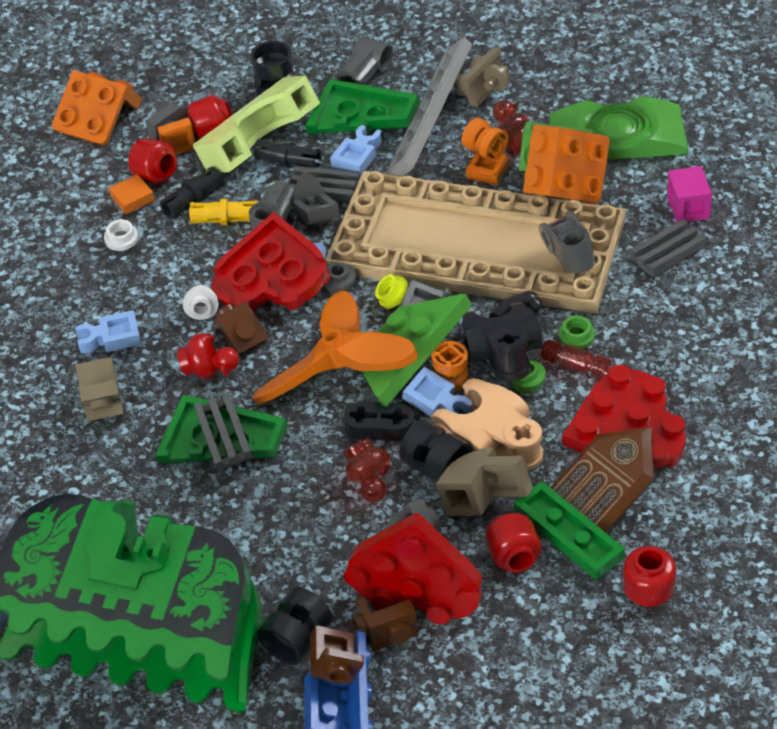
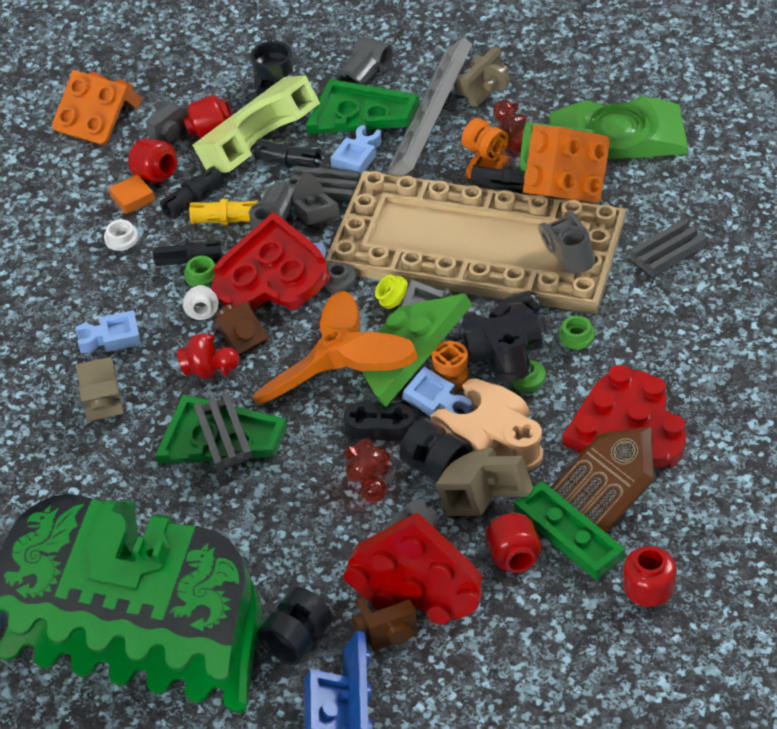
orange tile [157,118,195,155] -> none
reddish brown bracket [310,625,364,684] -> none
clear red axle [541,339,611,378] -> none
dark pink brick [667,166,712,223] -> none
none -> black axle [152,240,222,266]
none -> bright green plate [184,256,216,287]
none -> black pin [470,165,536,195]

